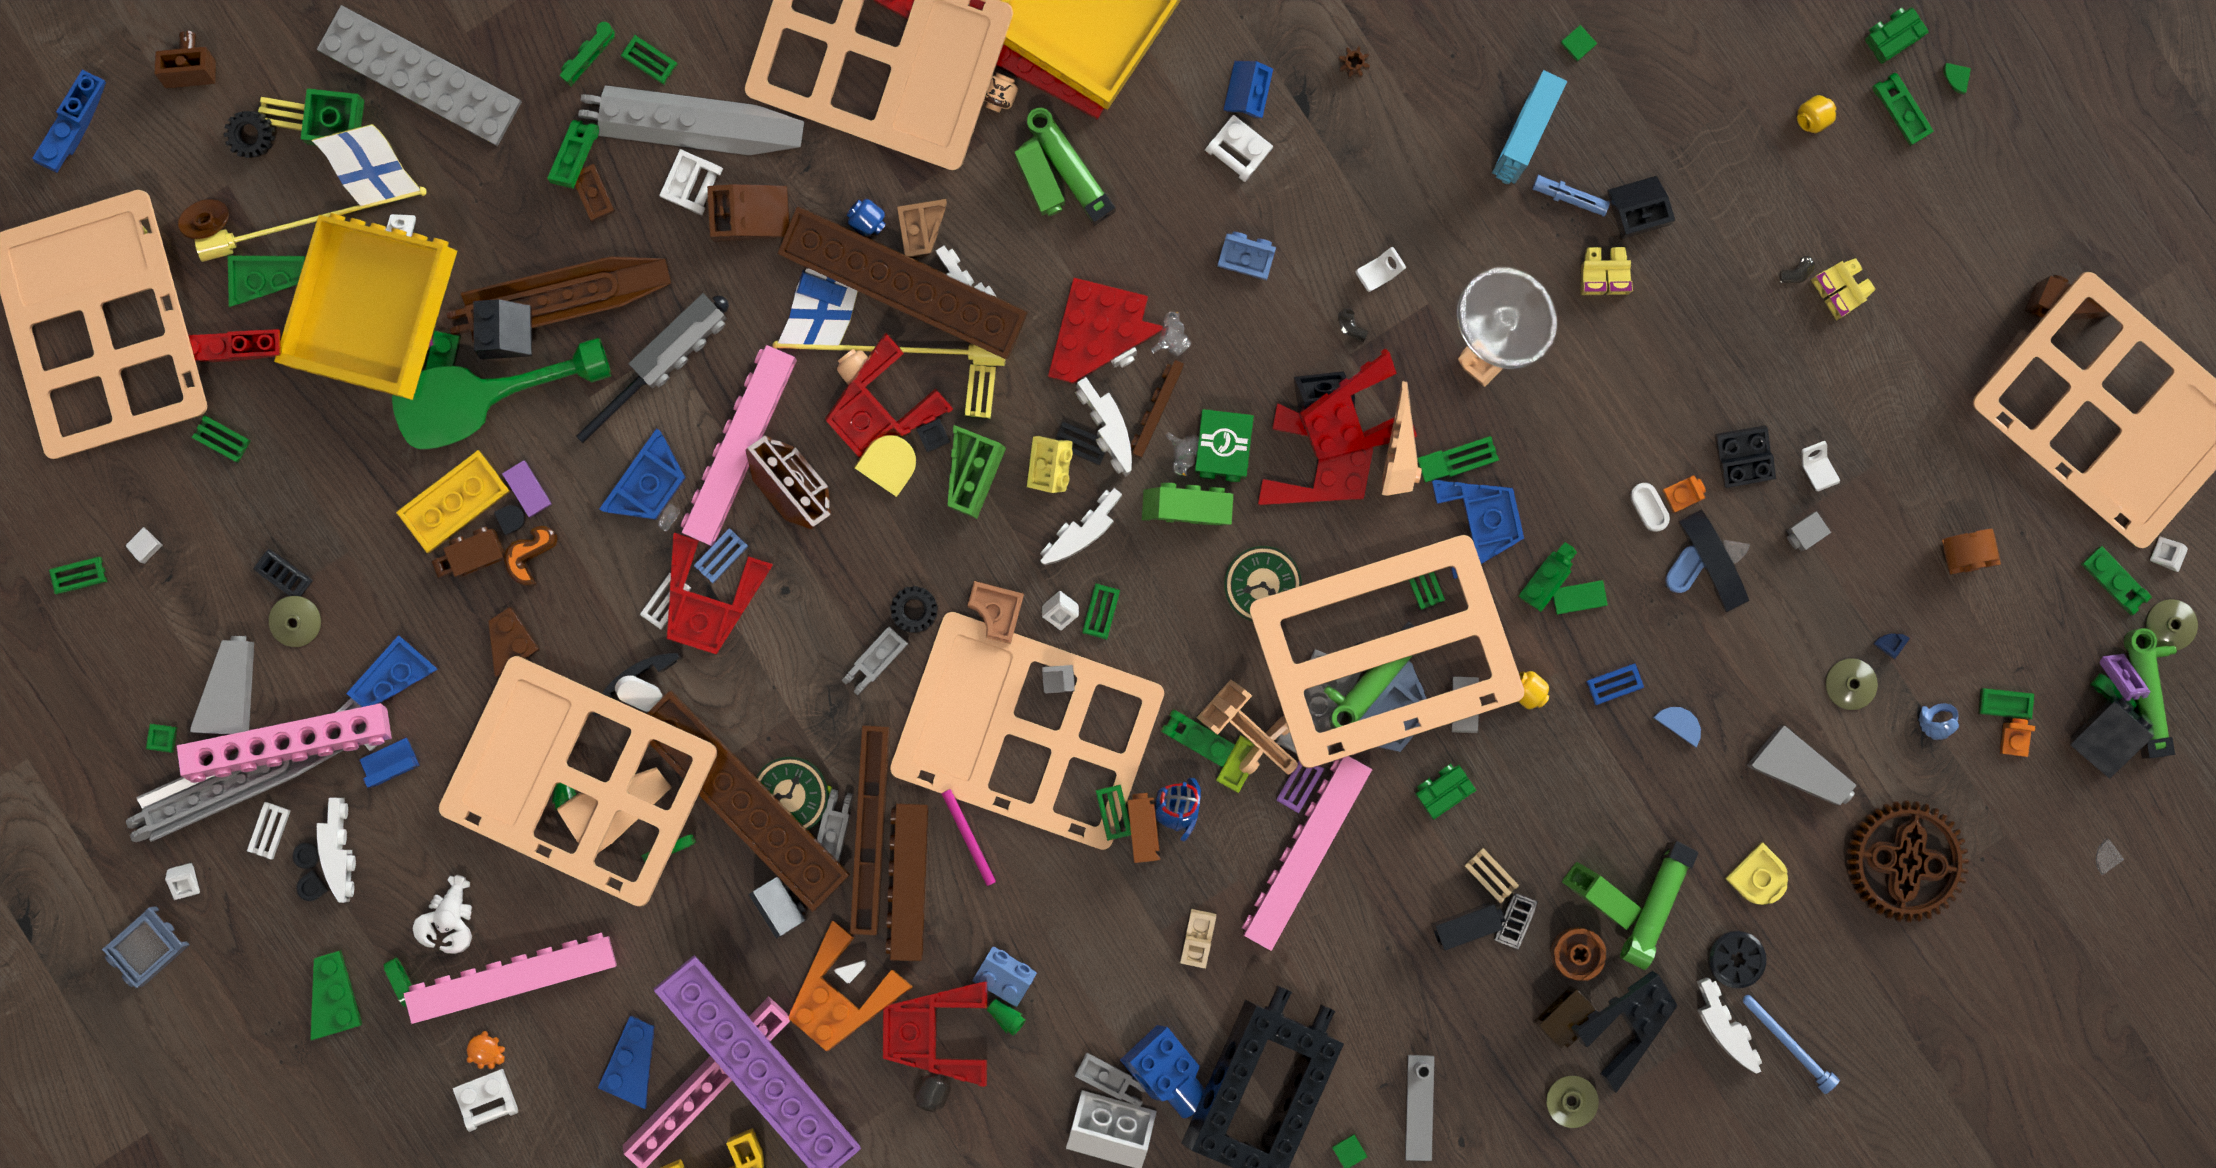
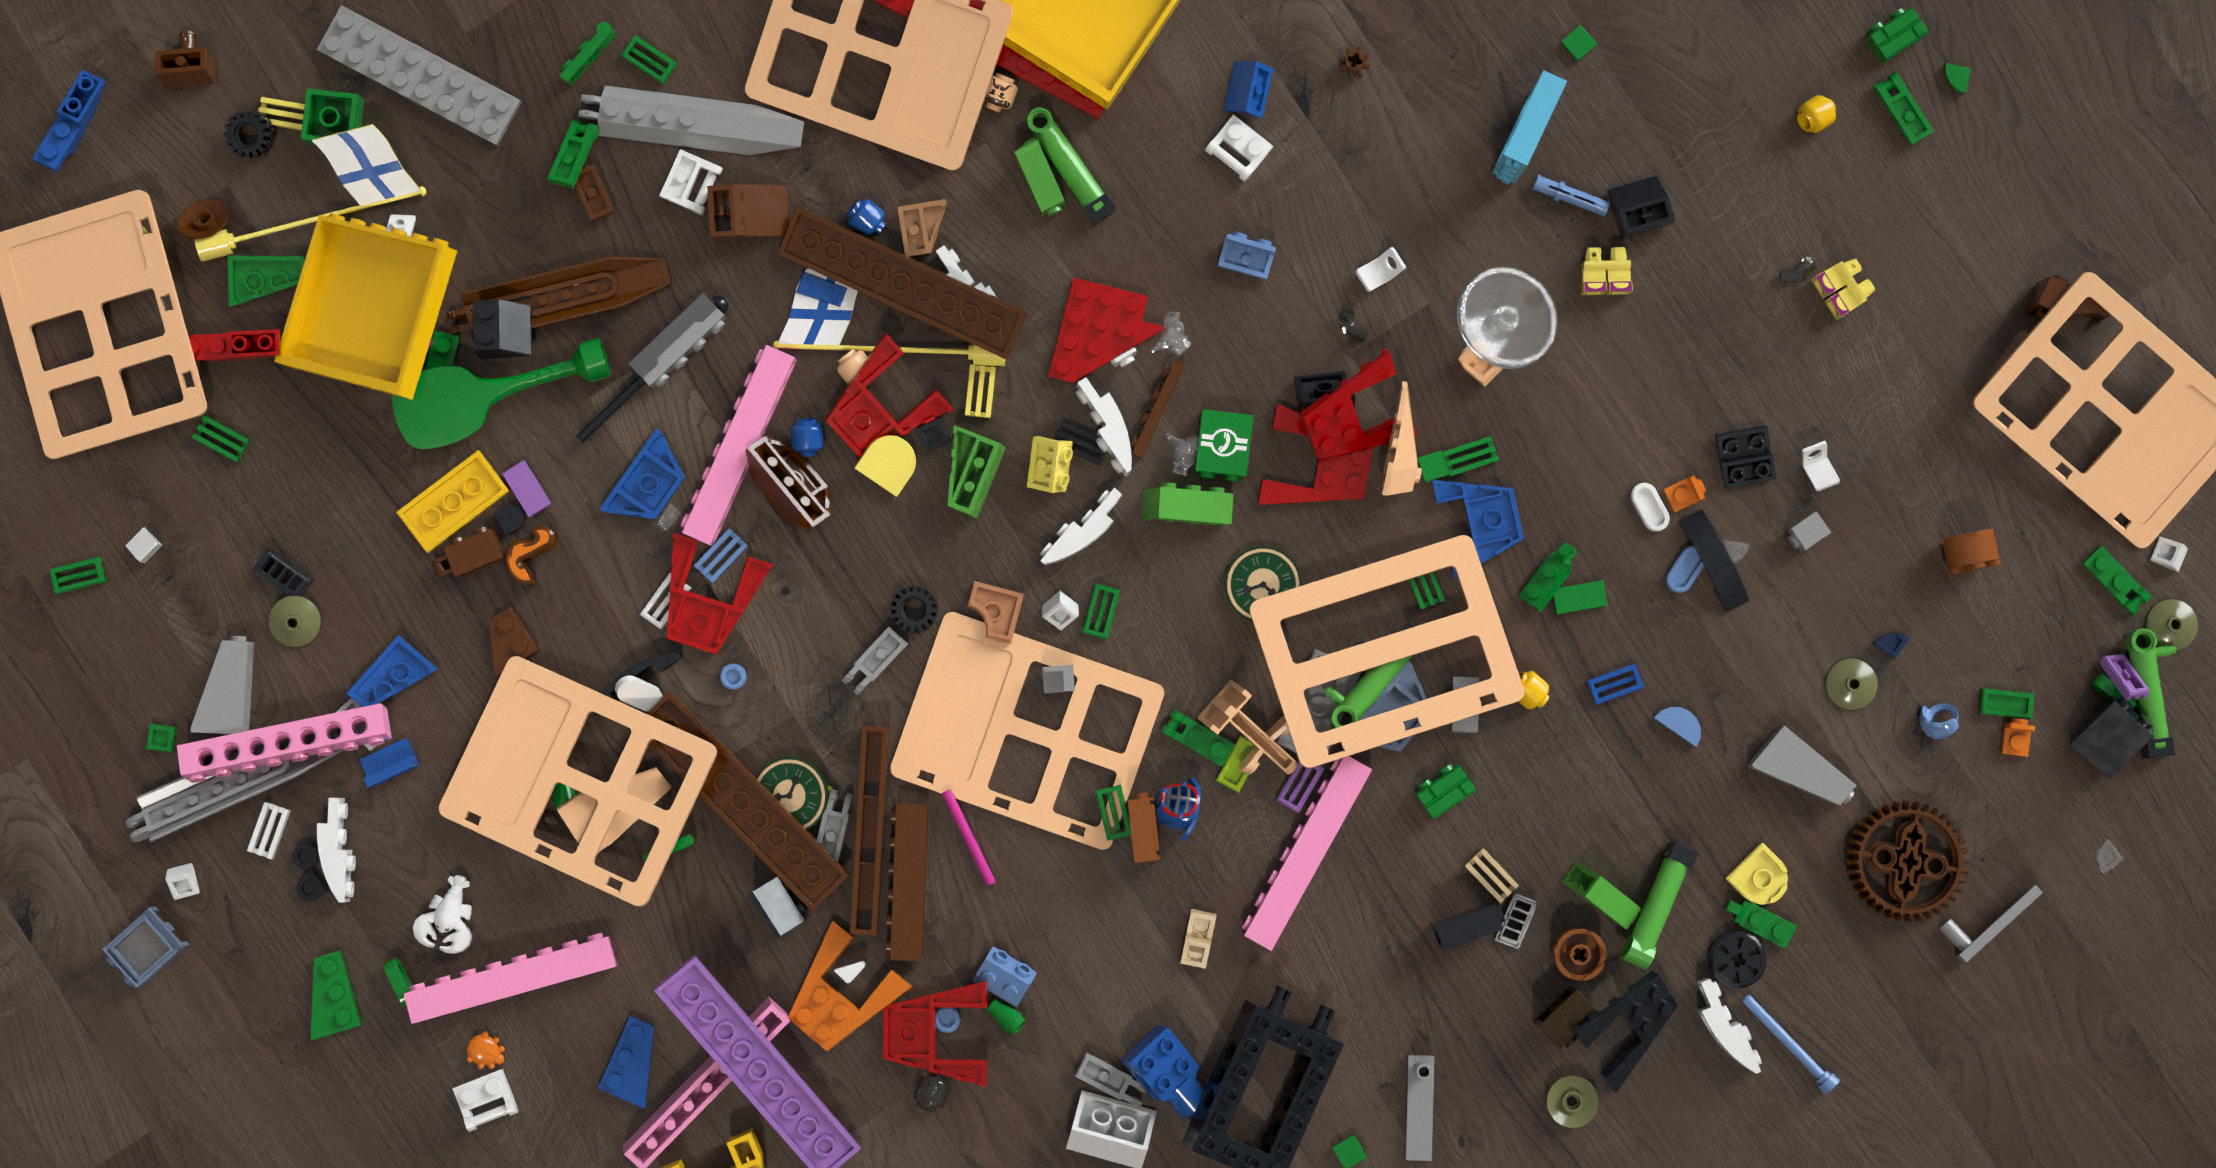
none -> medium blue tile [720,664,747,690]
none -> blue head [790,418,825,457]
none -> medium blue tile [936,1007,961,1033]
none -> green hinge [1724,900,1797,949]
none -> light grey piece [1940,885,2043,964]

